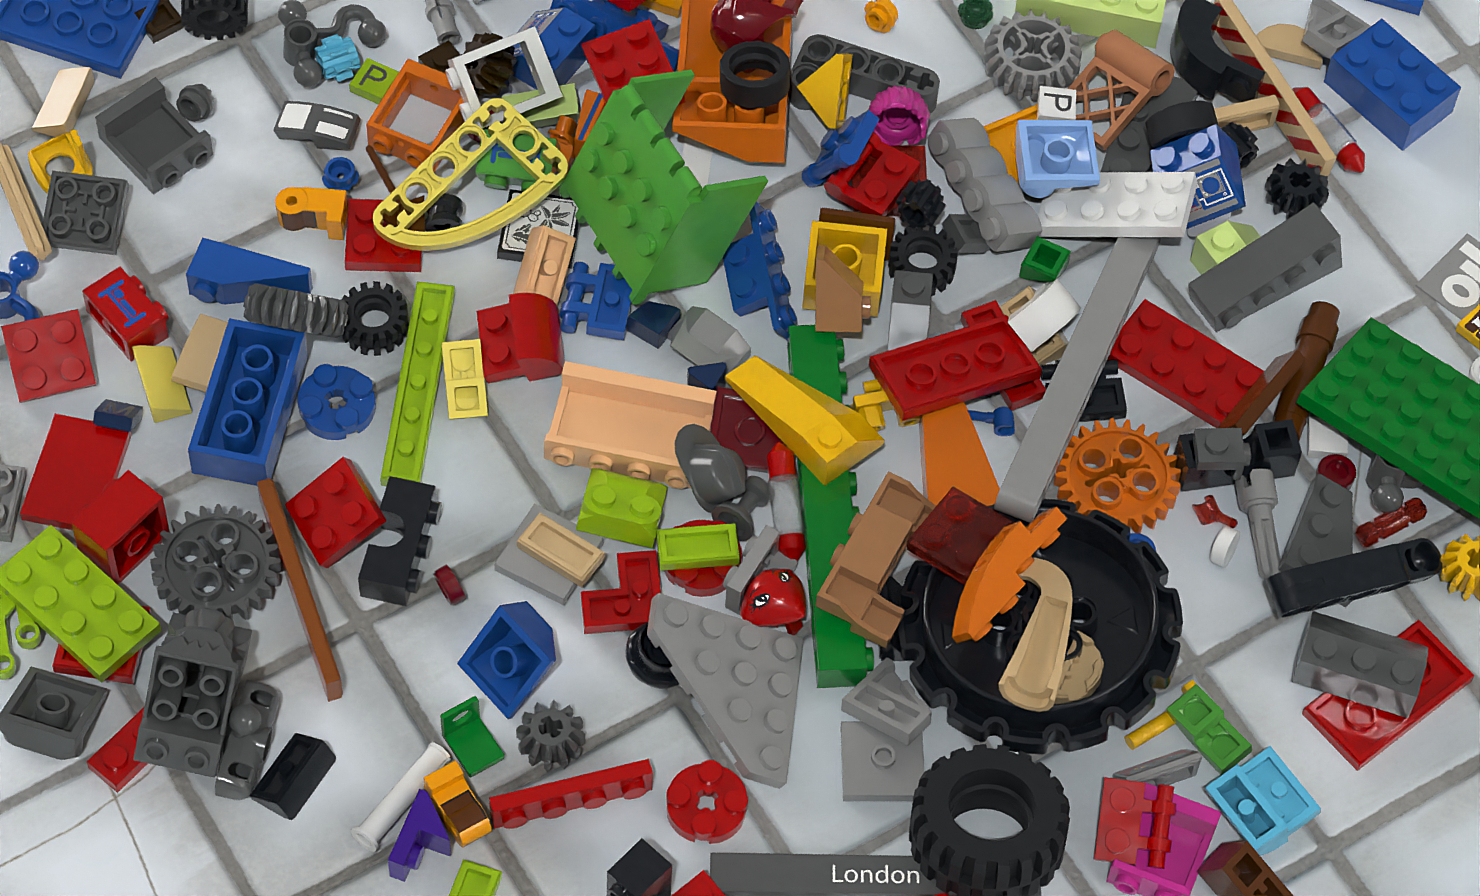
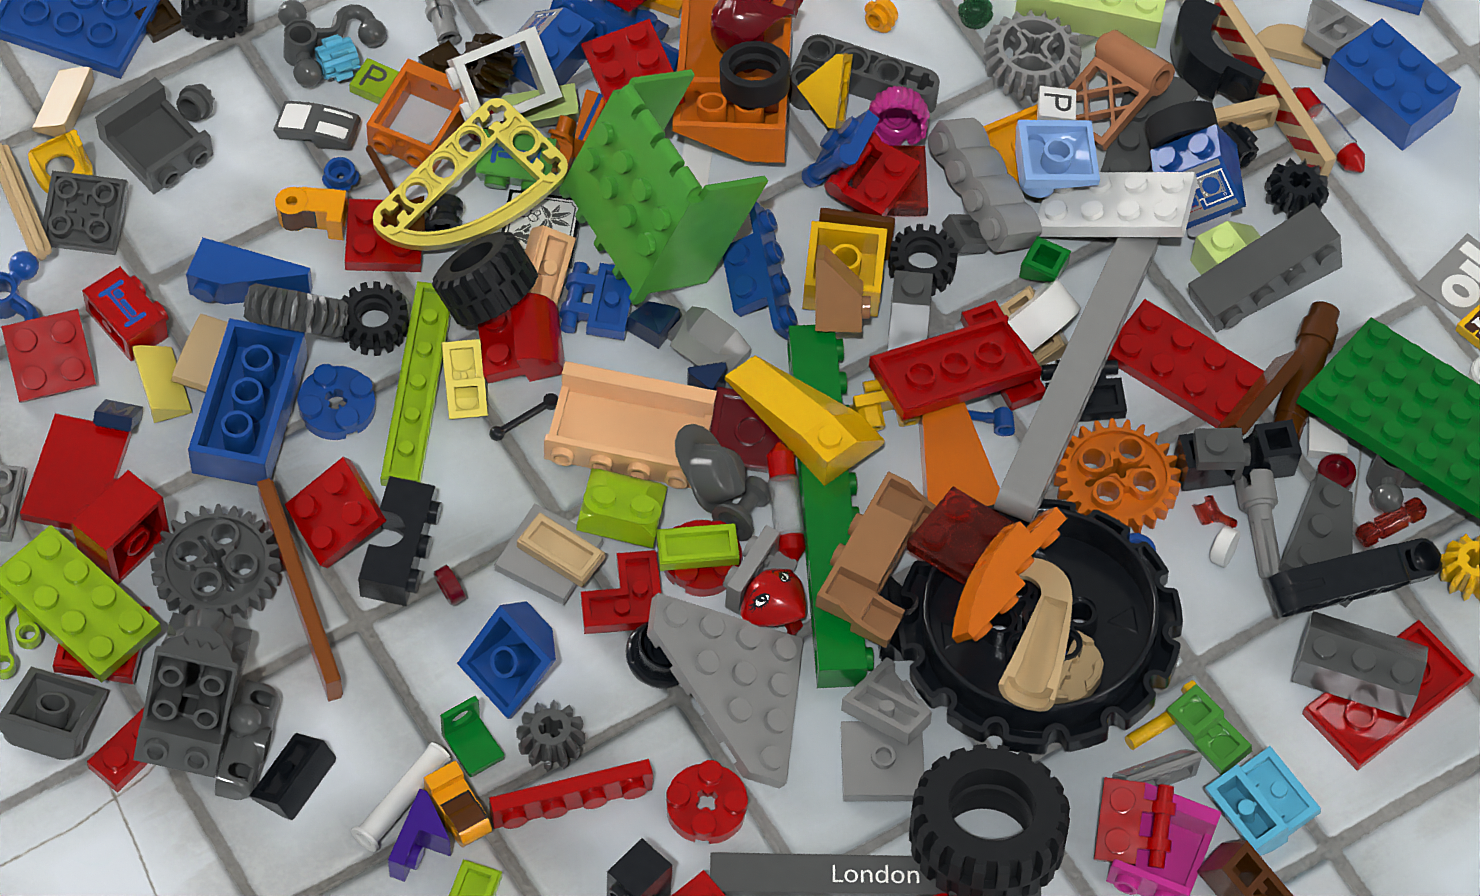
black gear [896,179,946,228] -> none
none -> black tyre [432,231,538,326]
none -> black hinge [489,393,558,441]

